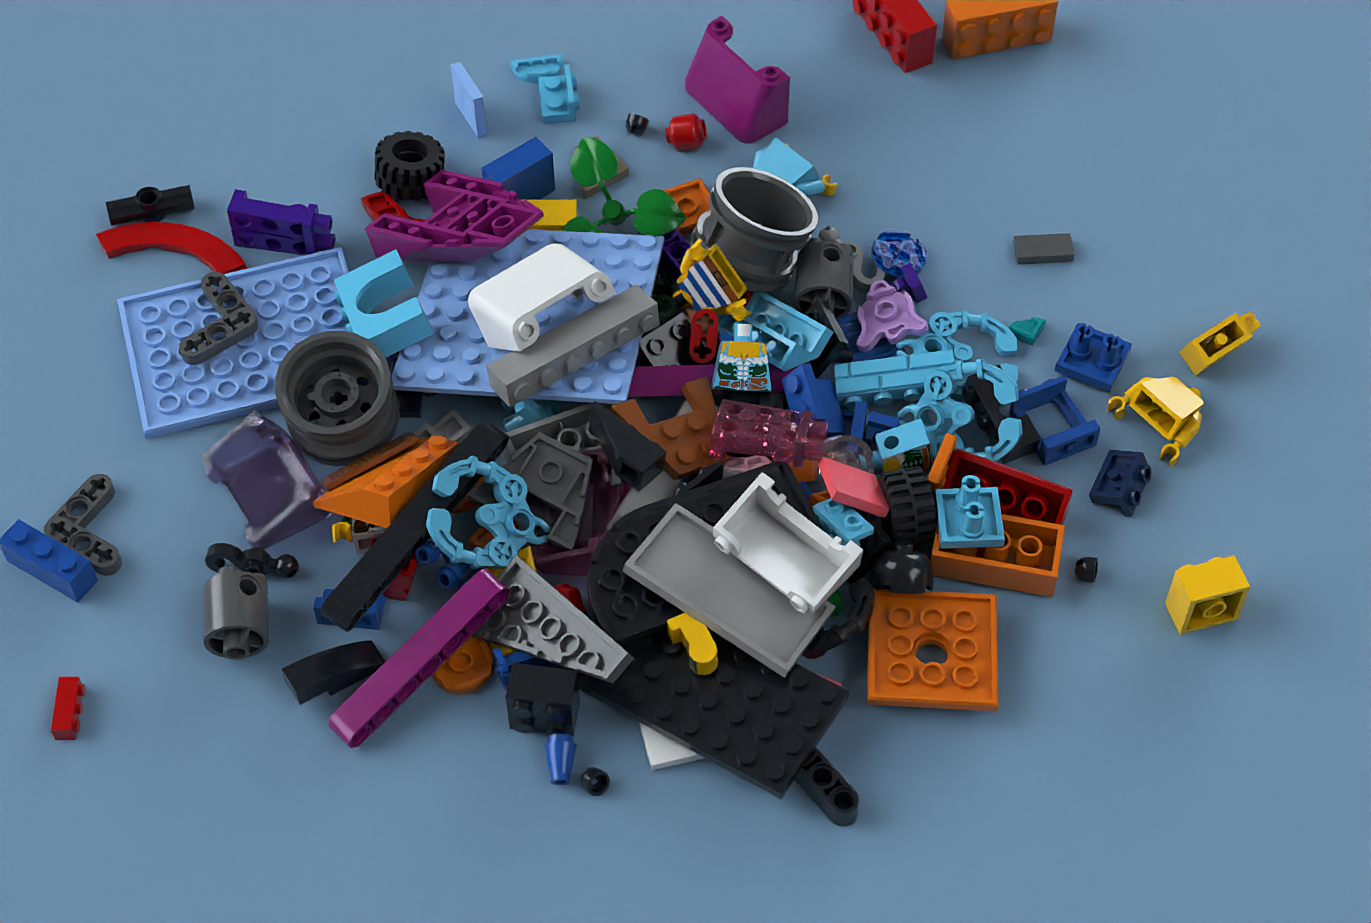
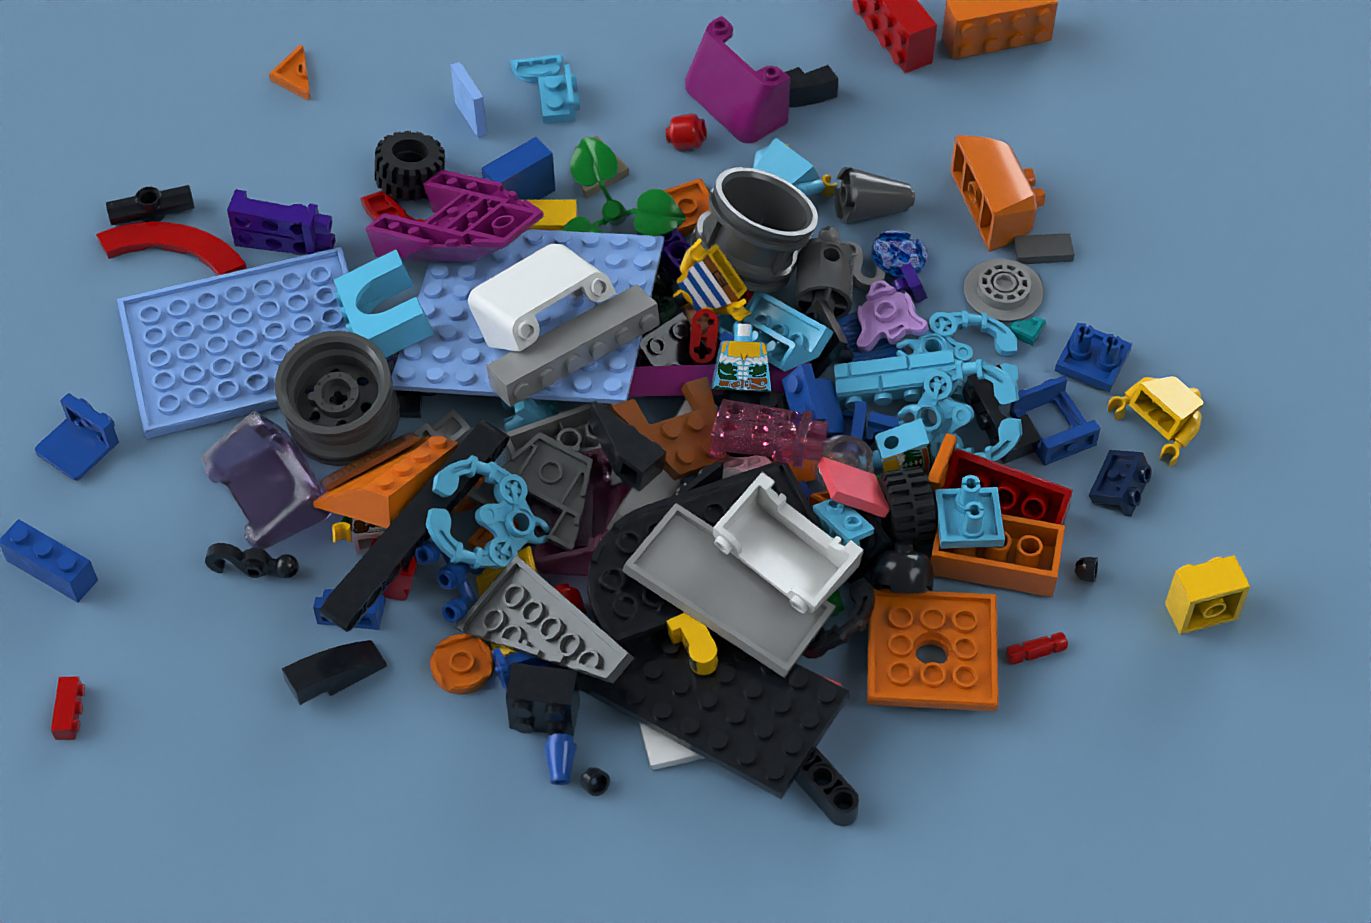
dark grey beam [44,474,122,576] -> none
dark grey beam [179,272,258,365] -> none
dark grey cylinder [203,566,269,660] -> none
magenta beam [328,569,510,748] -> none
black hinge [626,113,649,136] -> none
yellow hinge [1179,312,1261,376] -> none
none -> blue bracket [35,393,119,480]
none -> orange tile [269,45,310,100]
none -> black slope [785,65,838,108]
none -> dark grey cone [835,167,915,223]
none -> orange hips [950,136,1045,252]
none -> light grey wheel [964,259,1044,322]
none -> red axle [1006,632,1068,665]

